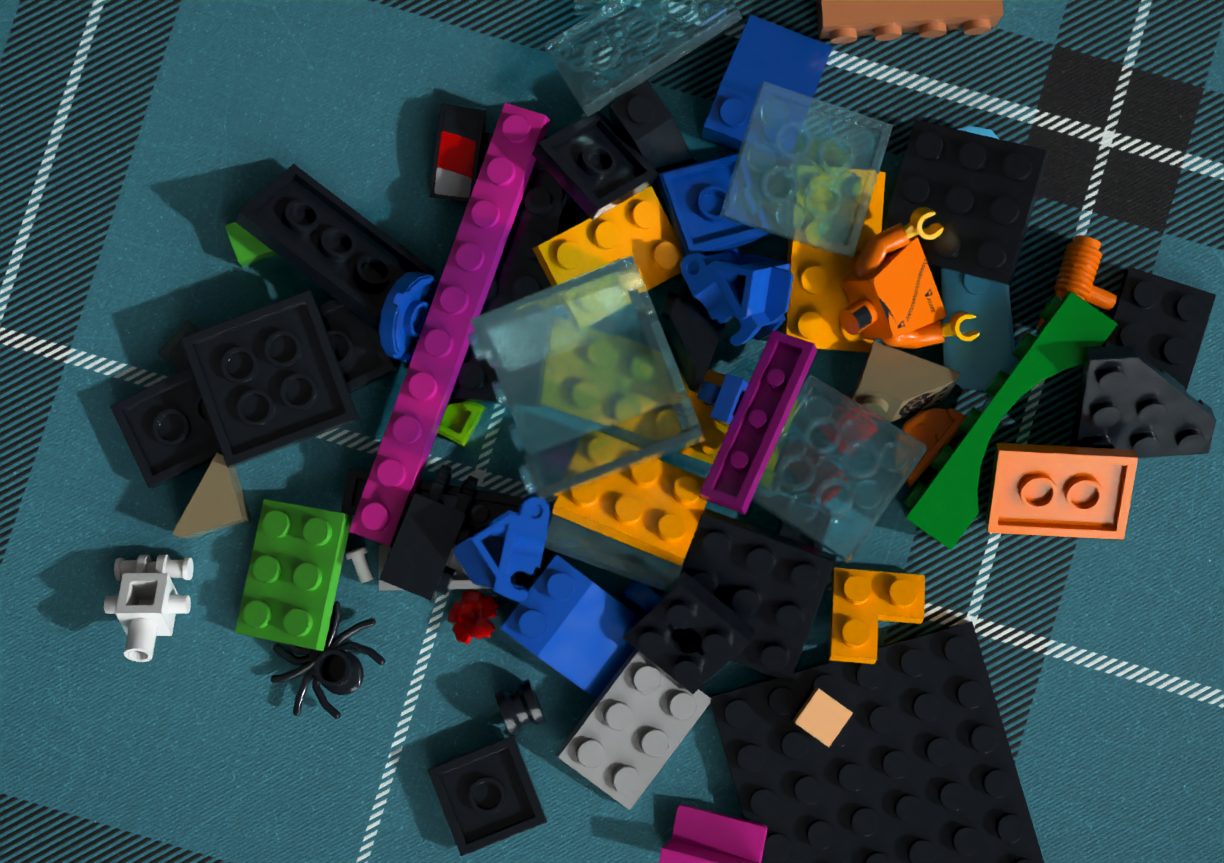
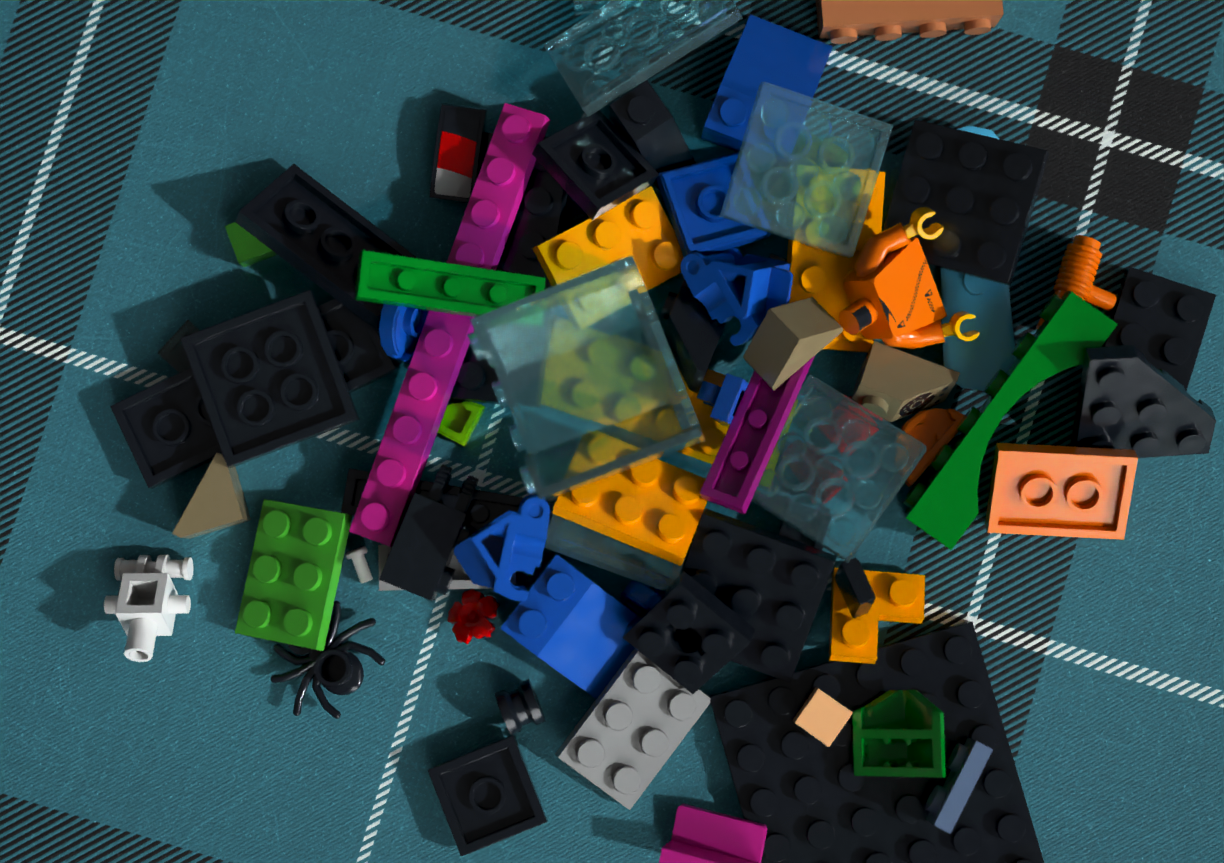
none -> green plate [355,250,546,326]
none -> dark tan slope [743,297,844,391]
none -> black tile [834,557,876,619]
none -> green slope [852,690,946,778]
none -> sand blue plate [925,737,993,834]

